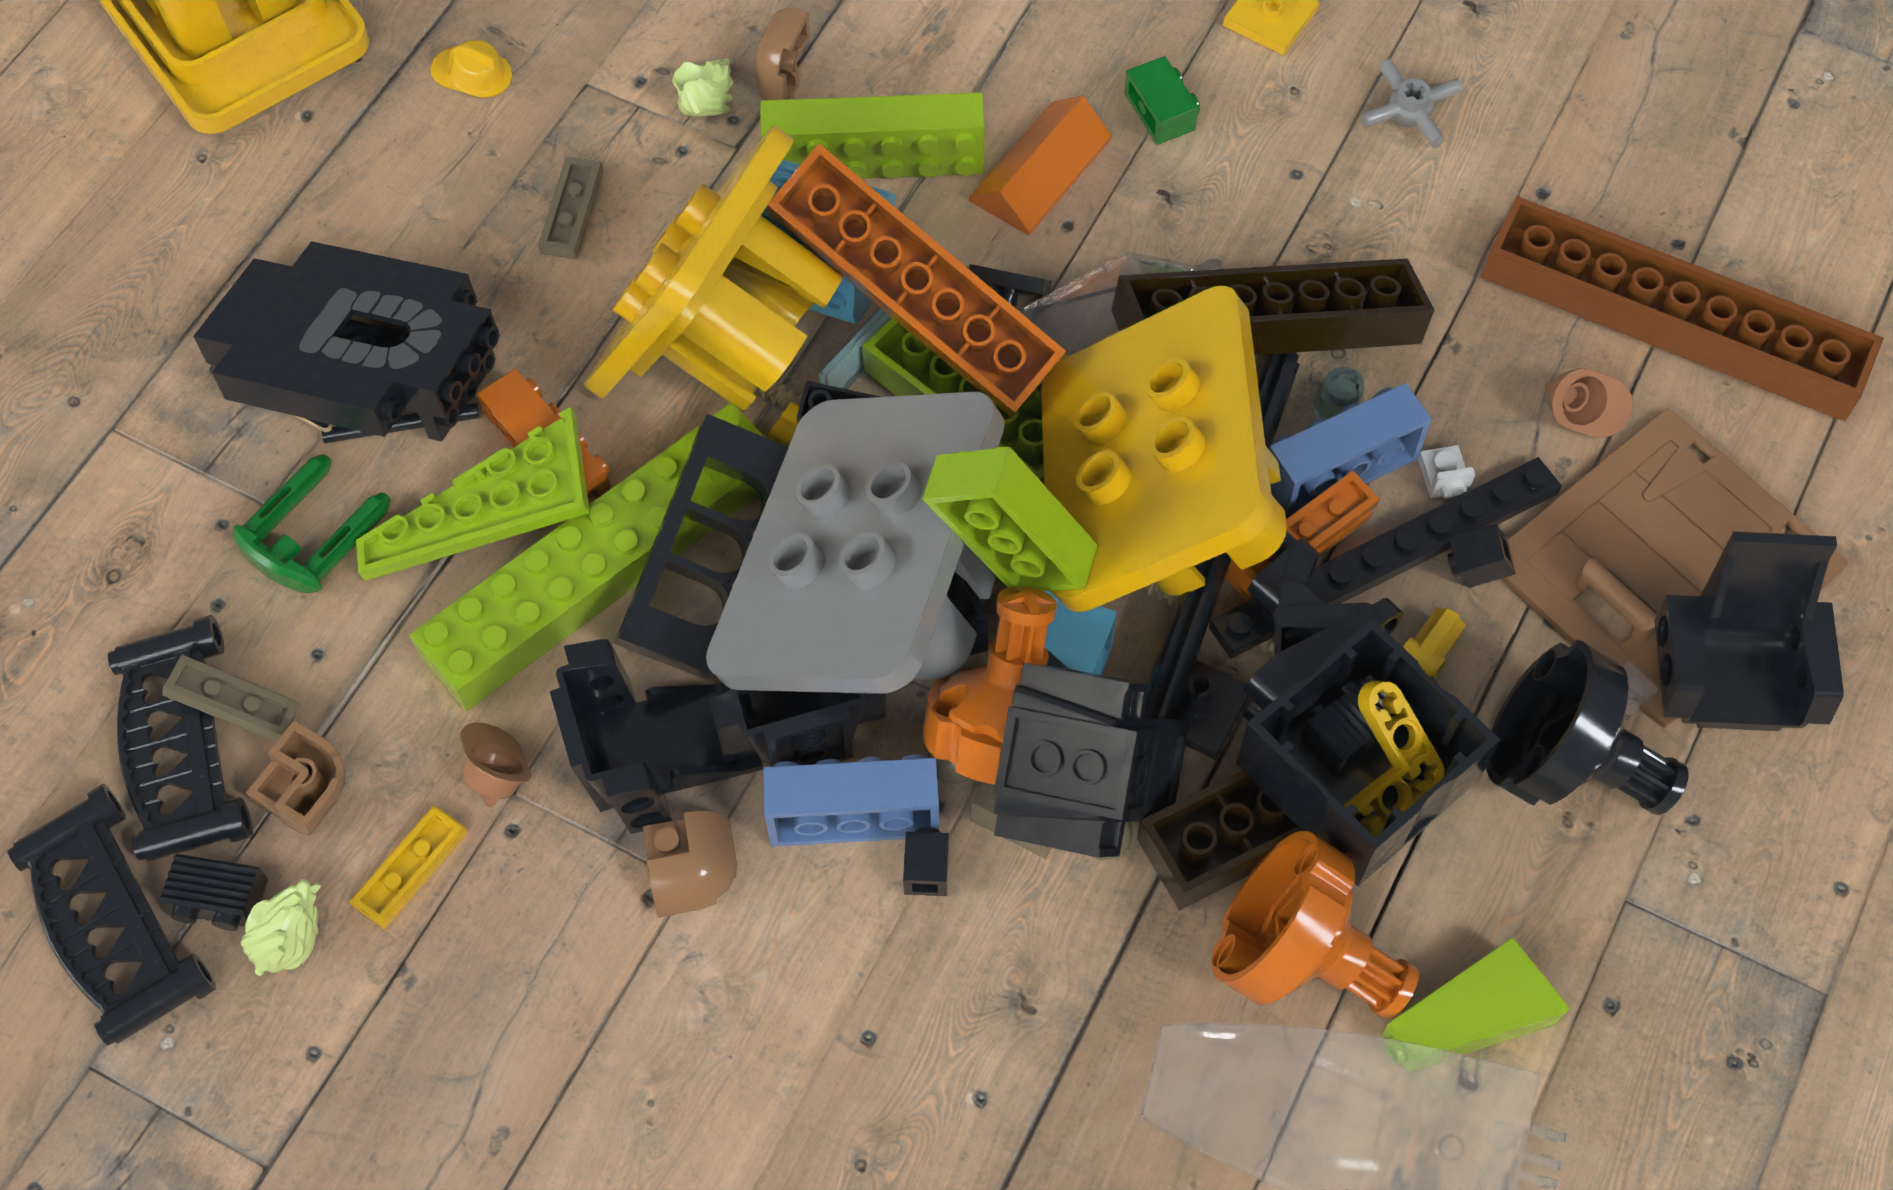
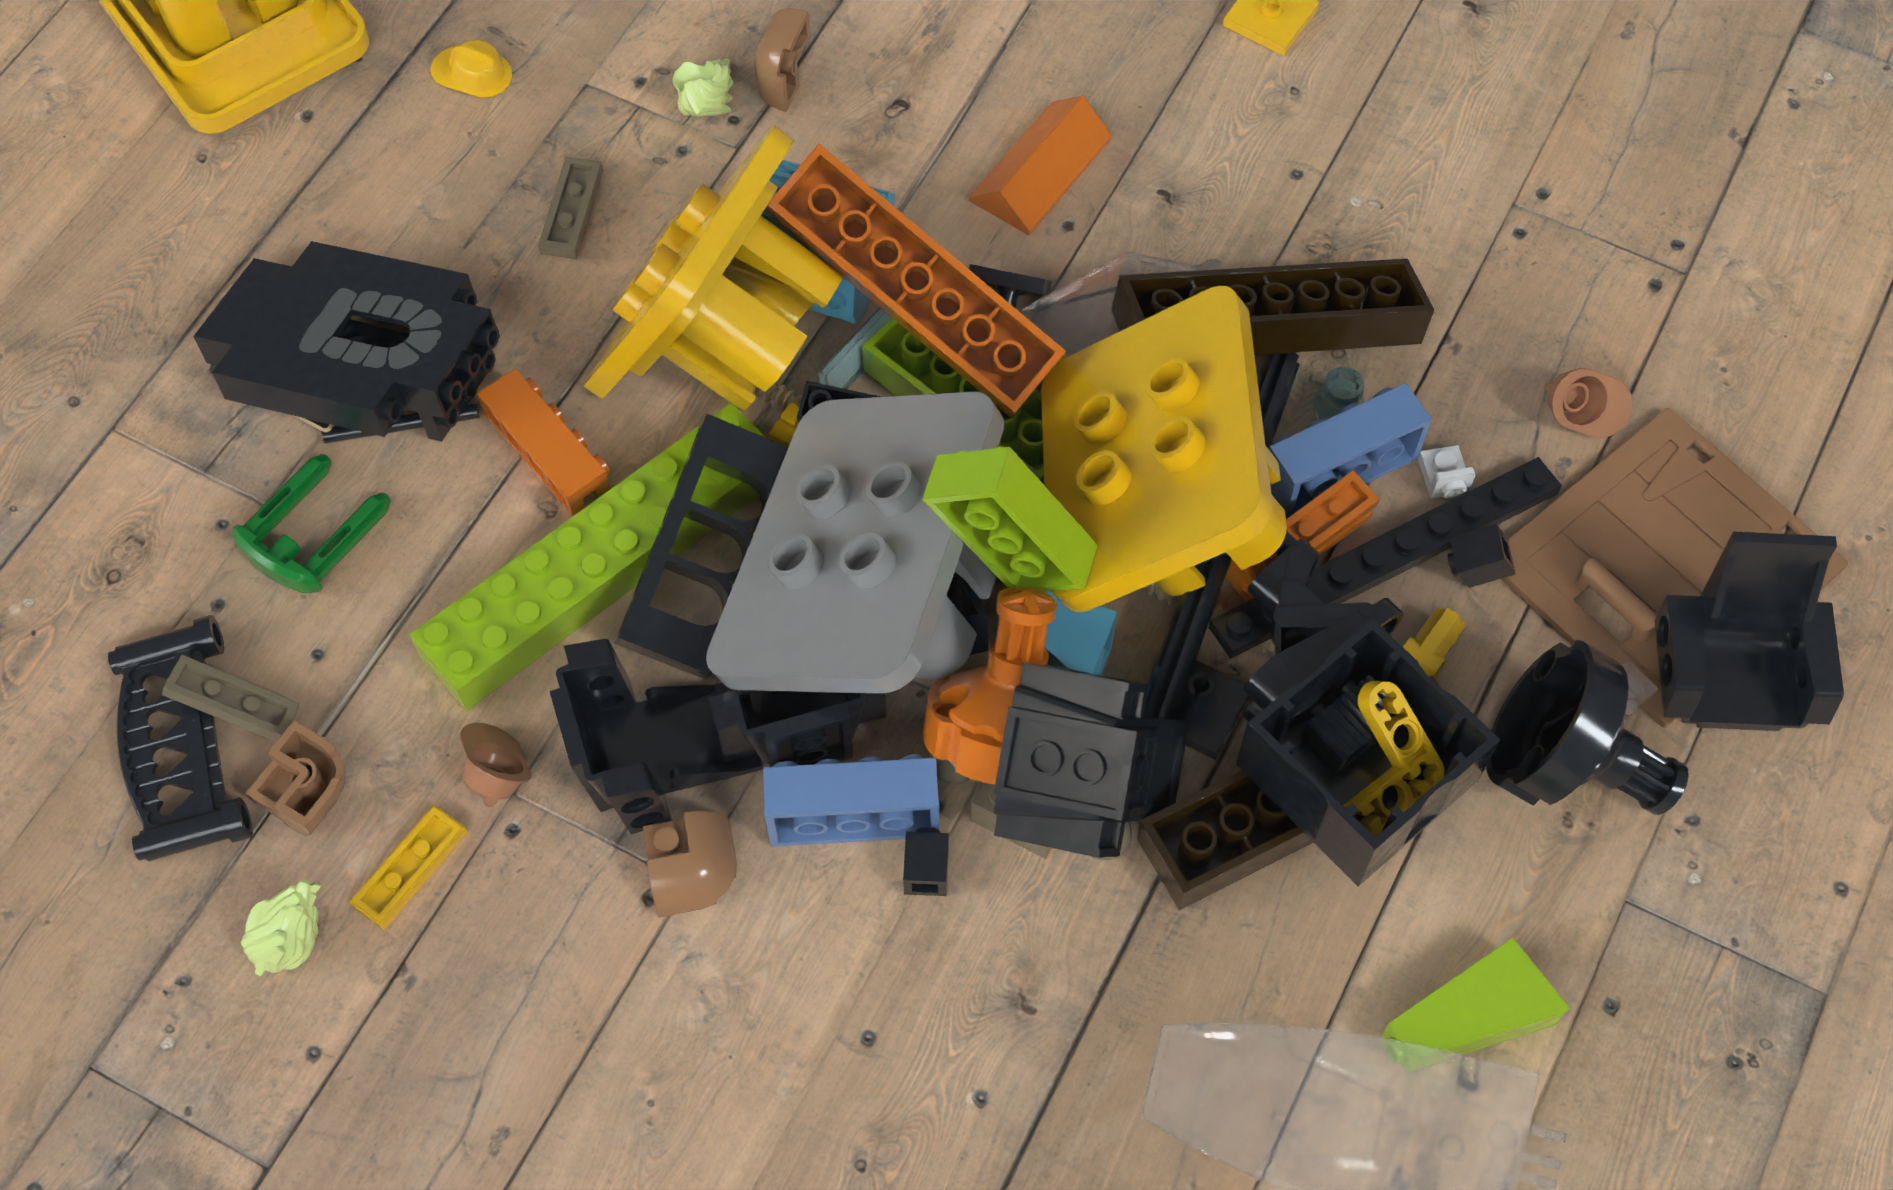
black piece [7,783,216,1046] -> none
black brick [160,854,268,931] -> none
lime wing [356,406,590,581] -> none
lime brick [760,92,985,179] -> none
green brick [1124,56,1200,145] -> none
orange piece [1211,831,1419,1020] -> none
light grey bar [1360,59,1462,148] -> none
dark orange brick [1481,196,1884,421] -> none

